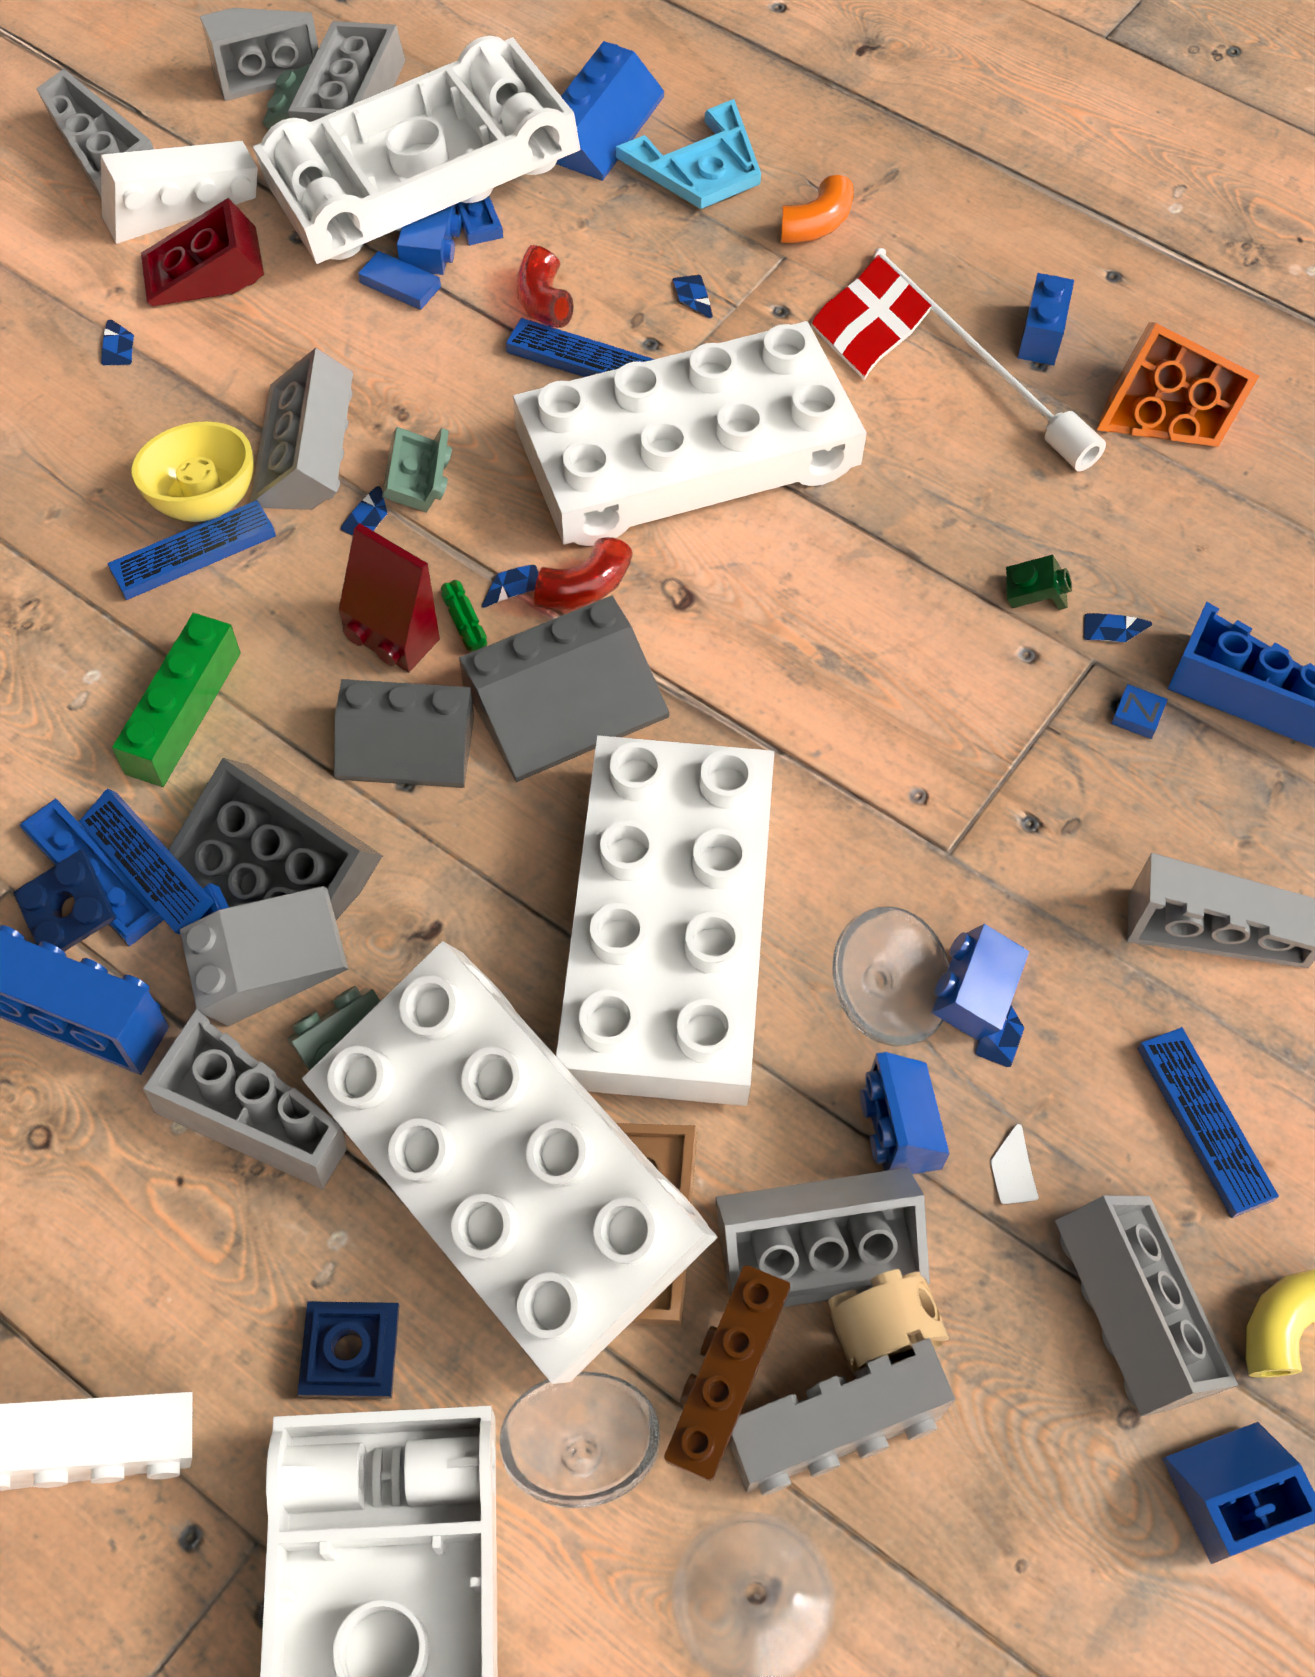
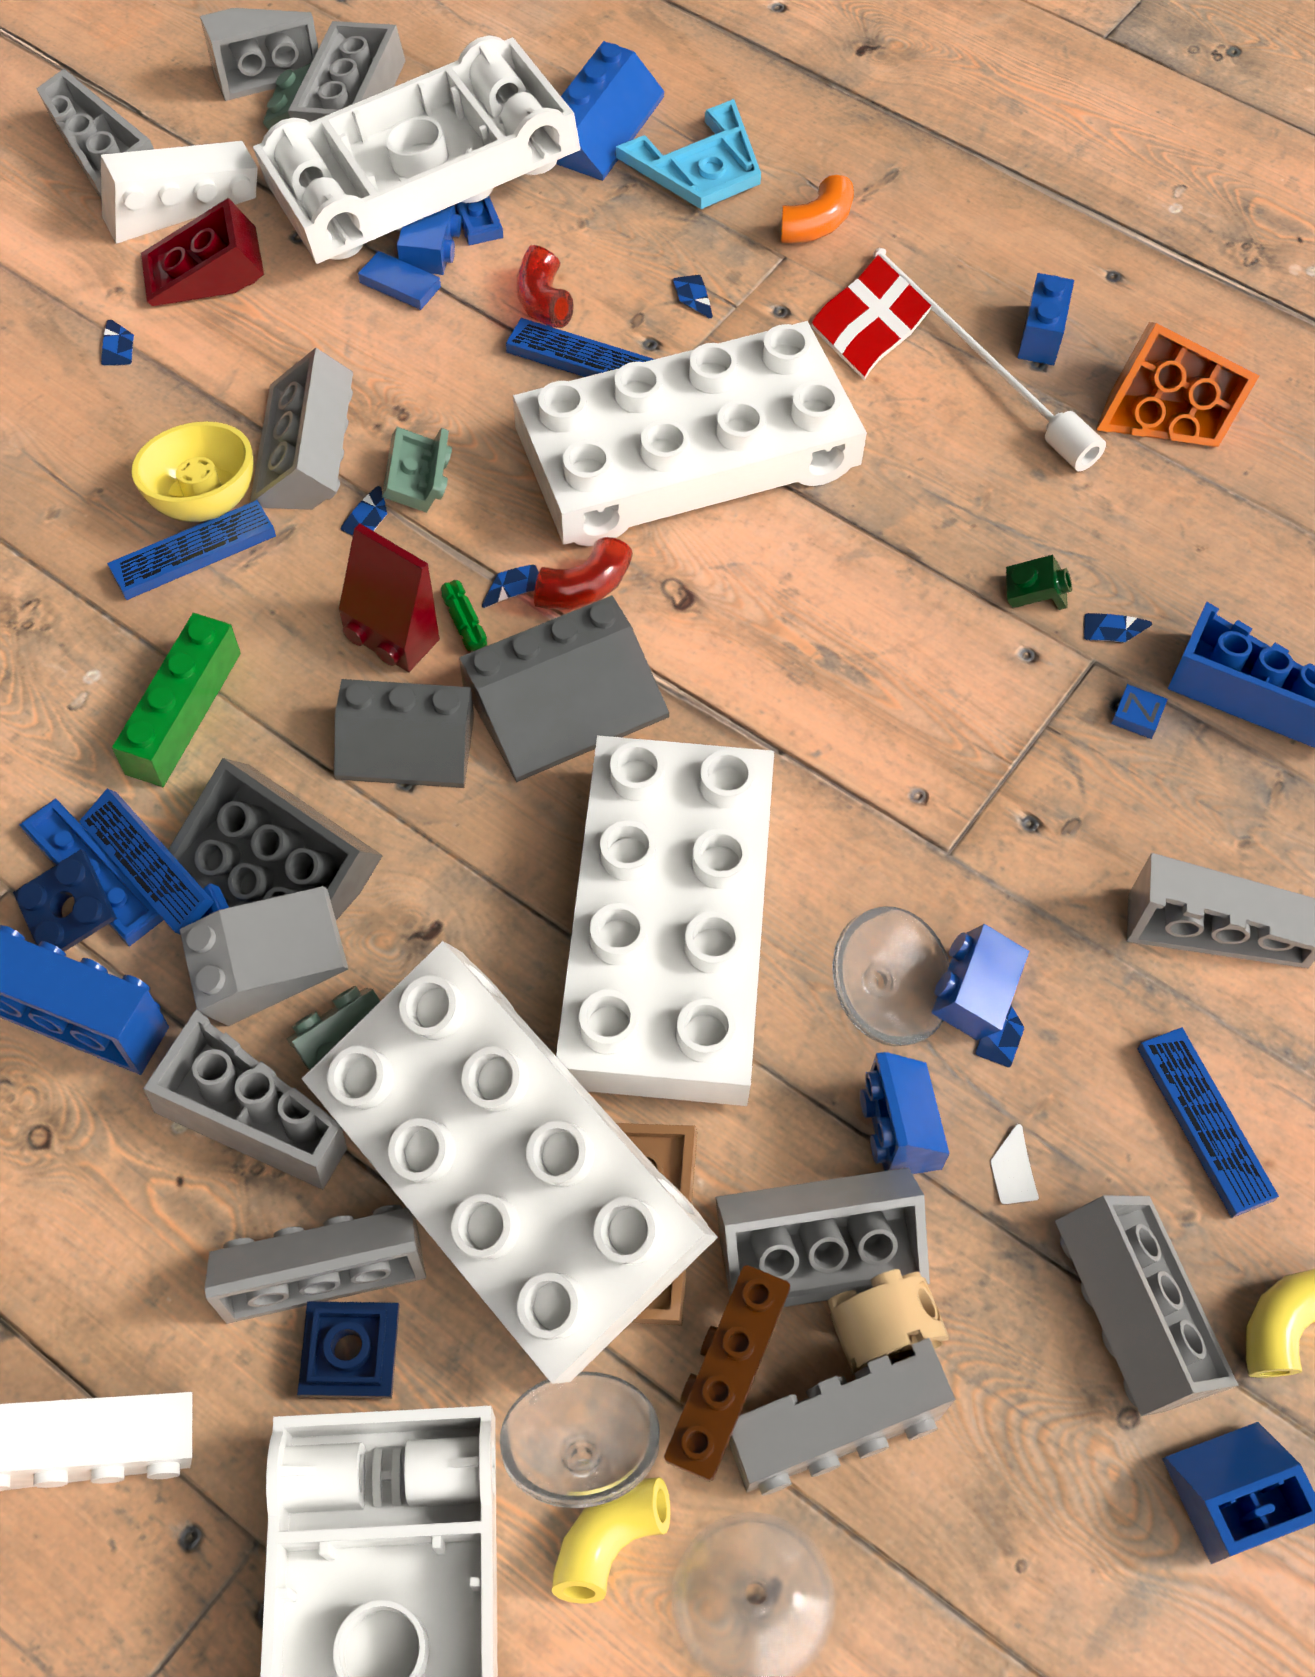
none -> light grey slope [205,1205,426,1324]
none -> light yellow cylinder [552,1477,670,1604]

